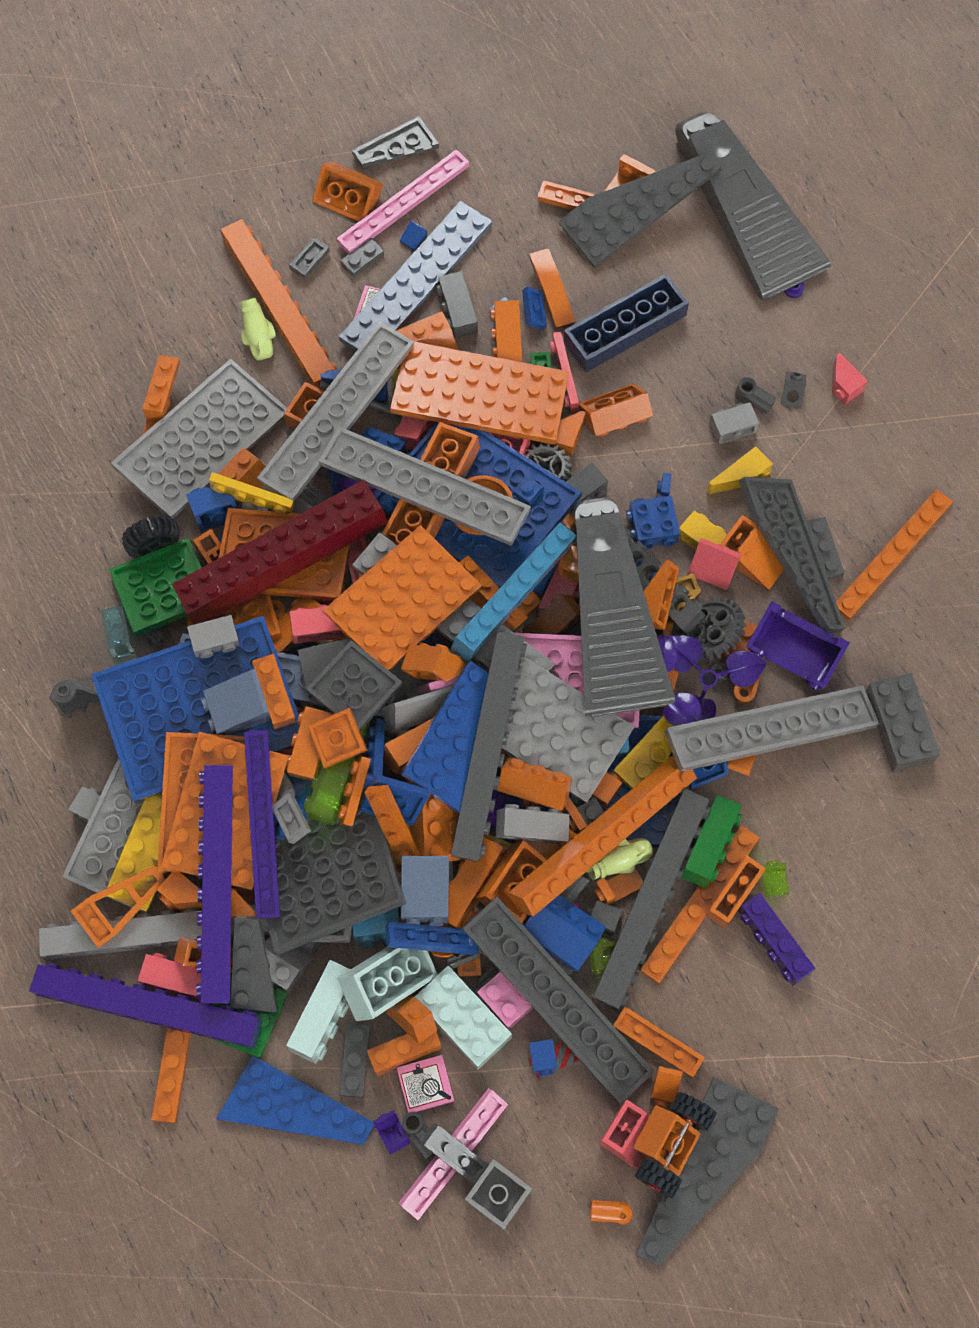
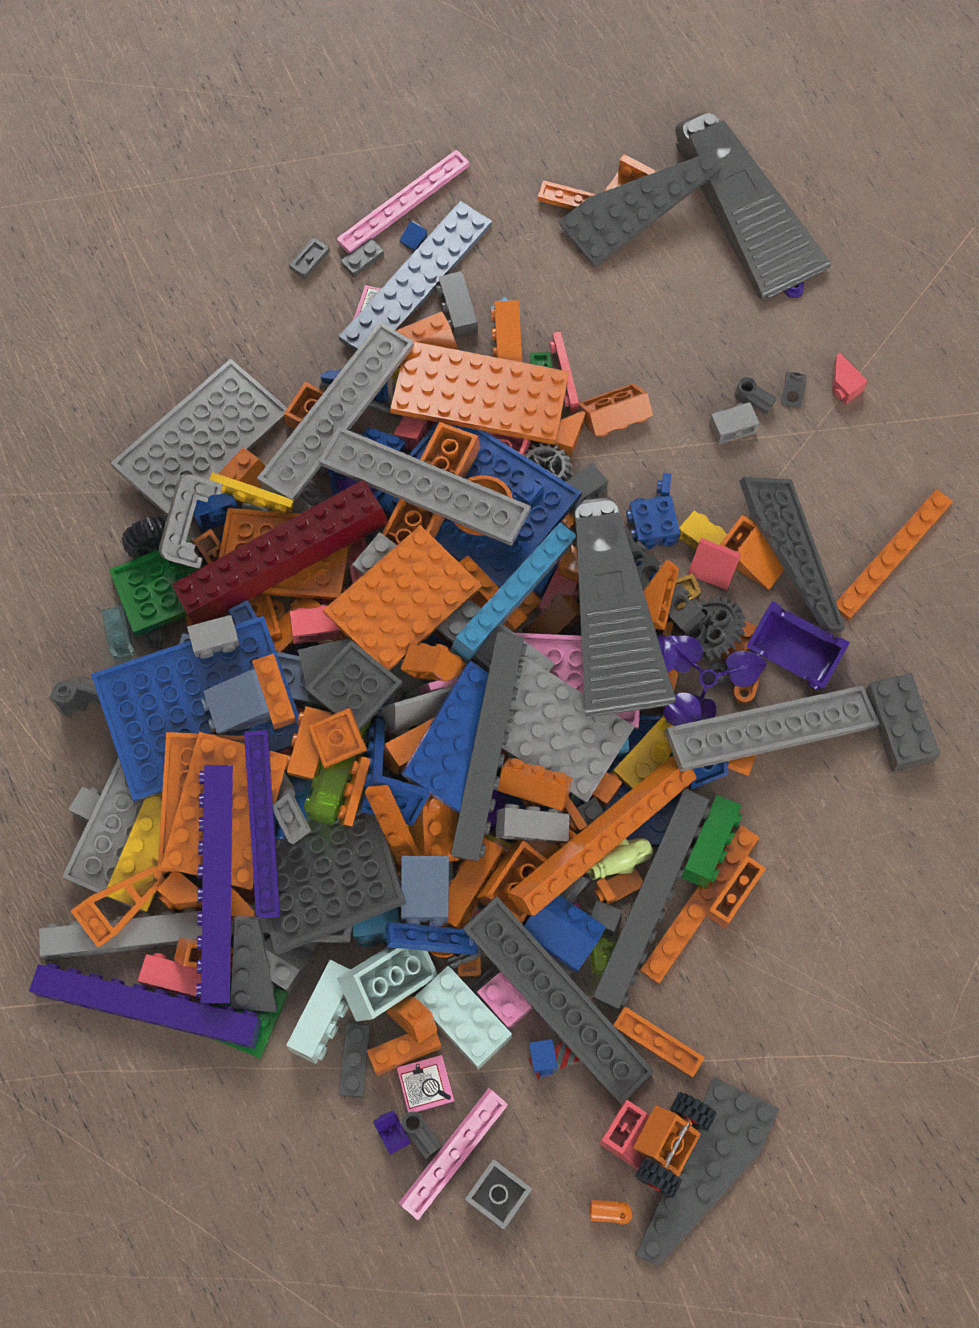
orange bracket [142,355,180,435] -> none
orange plate [151,1028,191,1124] -> none
blue wing [217,1055,375,1145] -> none
orange brick [221,219,338,388] -> none
yellowish green animal [240,298,275,361] -> none
orange slope [312,161,384,221] -> none
wing [352,116,439,169] -> none
plate [421,1123,489,1185] -> none
blue plate [522,286,547,330] -> none
orange slope [529,249,575,329] -> none
dark blue brick [563,274,689,373] -> none
orange slope [650,1066,683,1108] -> none
yellow slope [707,447,773,494] -> none
dark purple brick [738,893,816,986] -> none
clear neon green bracket [762,861,789,897] -> none
dark grey plate [807,517,844,580] -> none
none -> light grey windscreen [159,474,223,569]
none -> blue plate [228,600,257,625]

